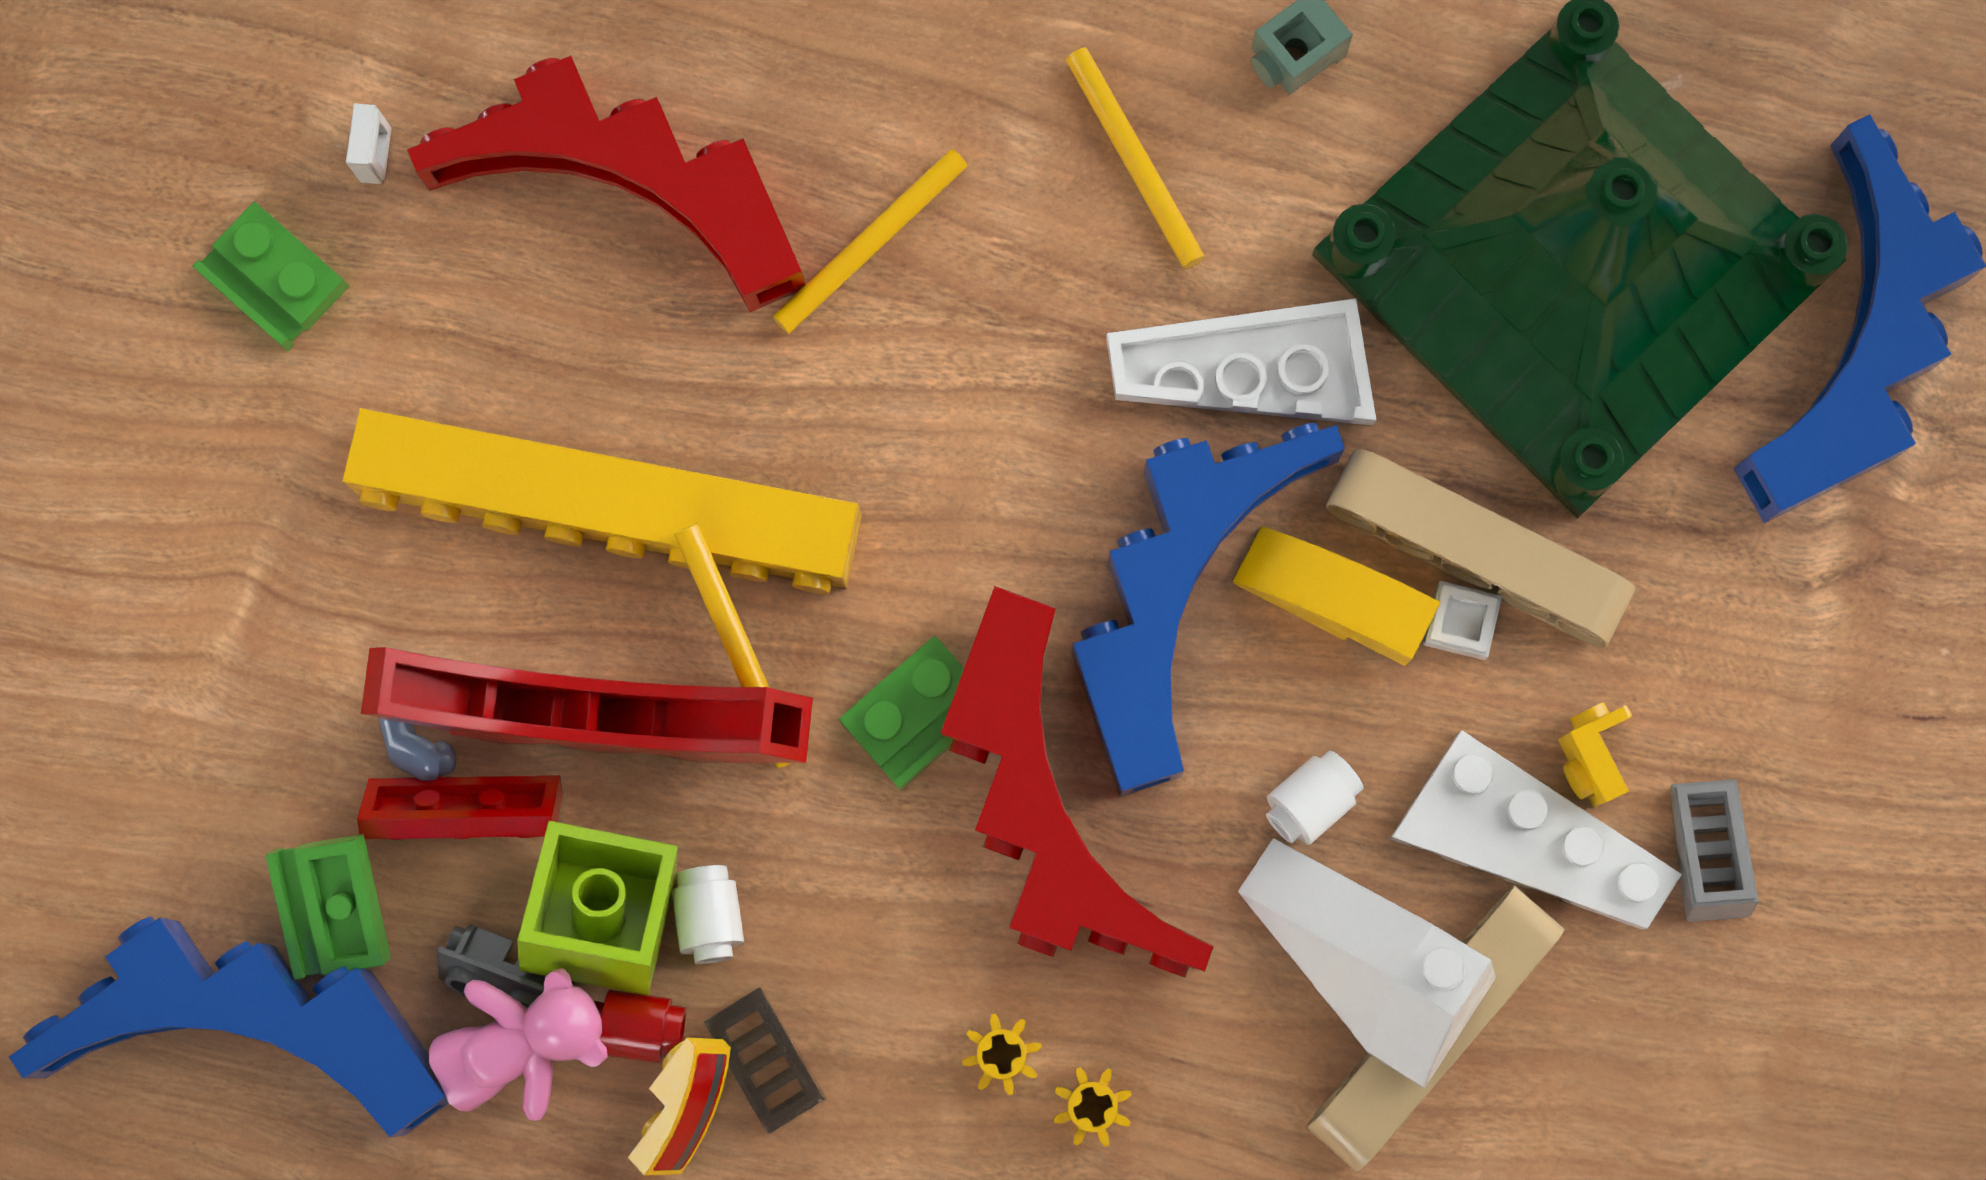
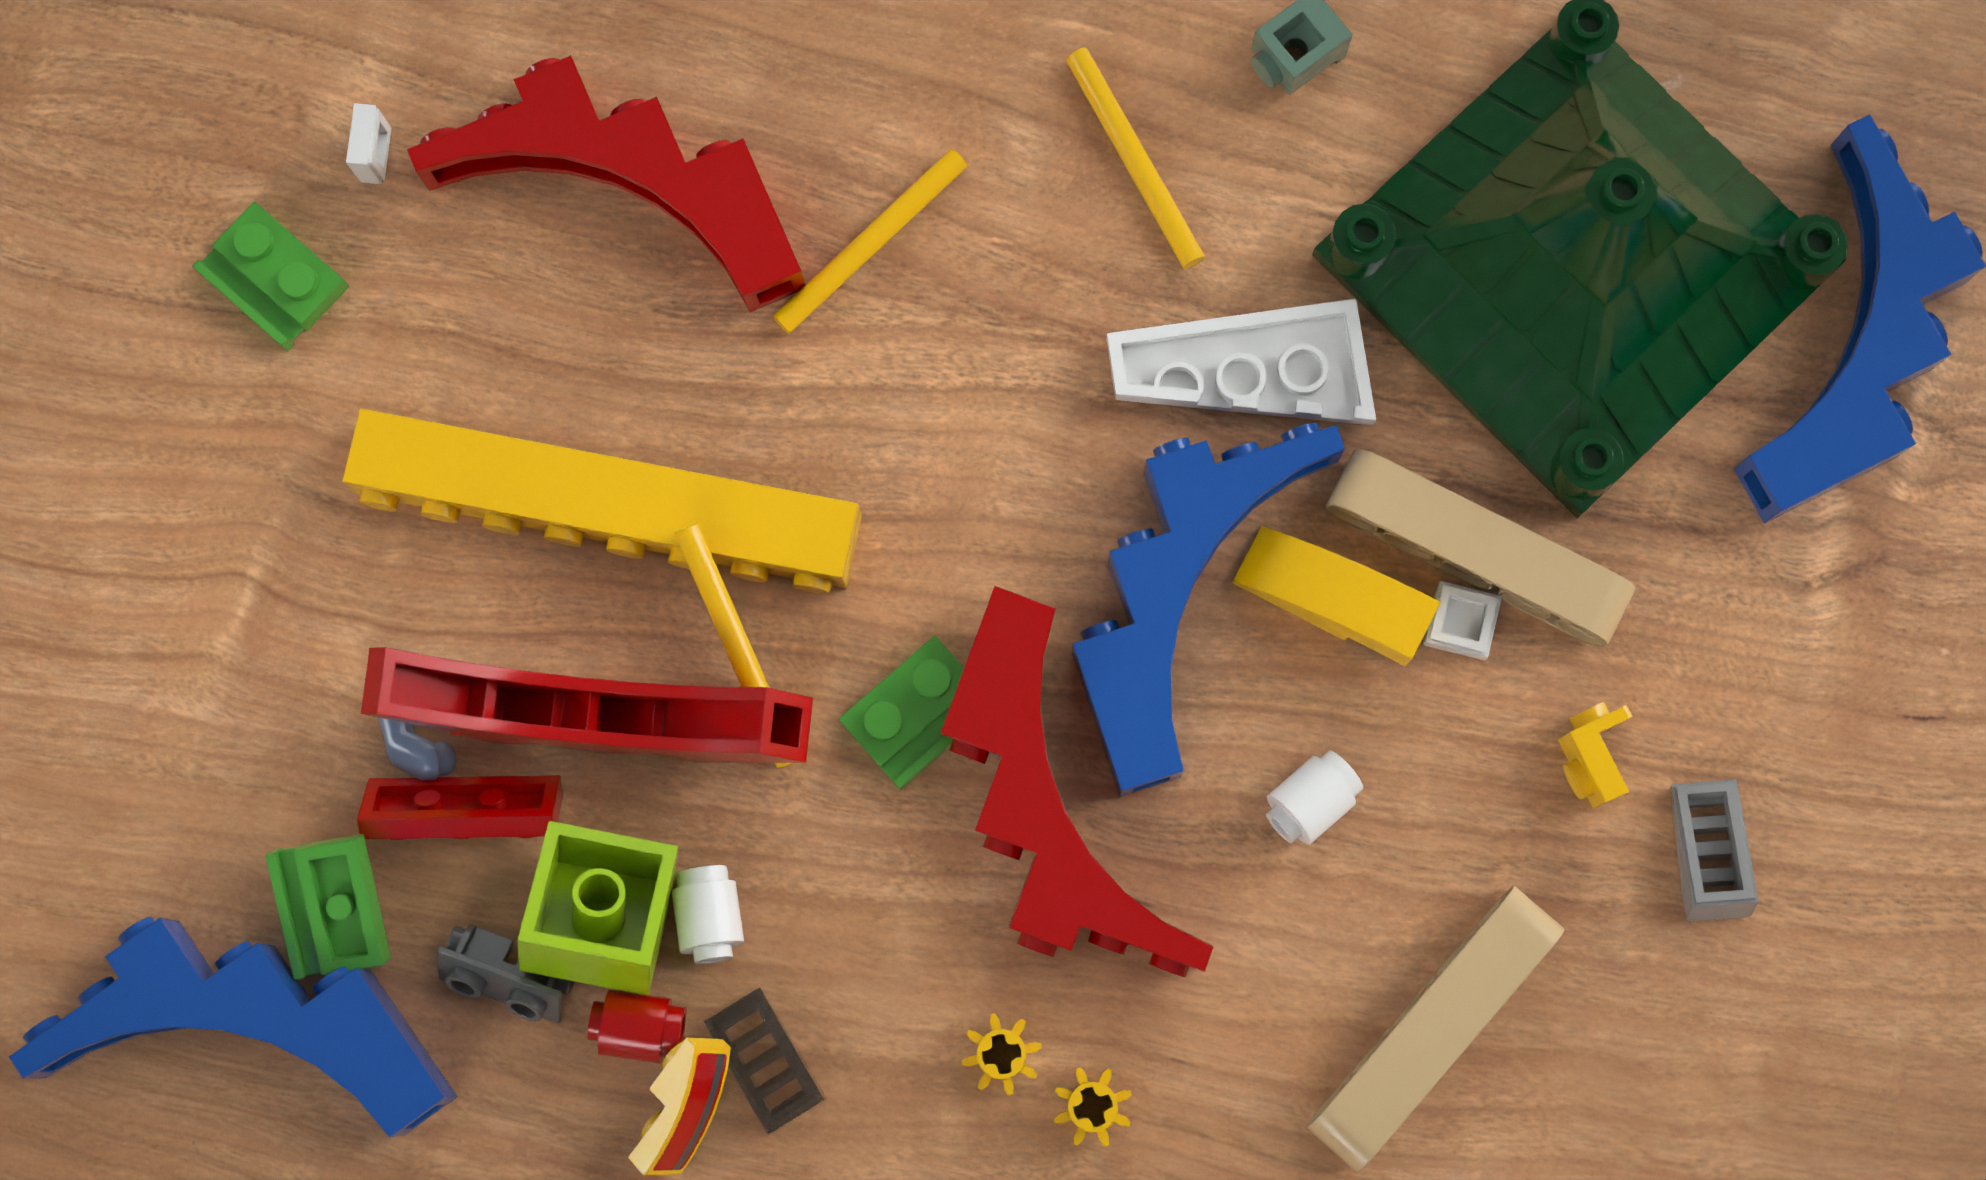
bright pink piece [429,968,608,1121] -> none
white wedge [1238,838,1496,1089] -> none
white wing [1389,730,1682,930] -> none

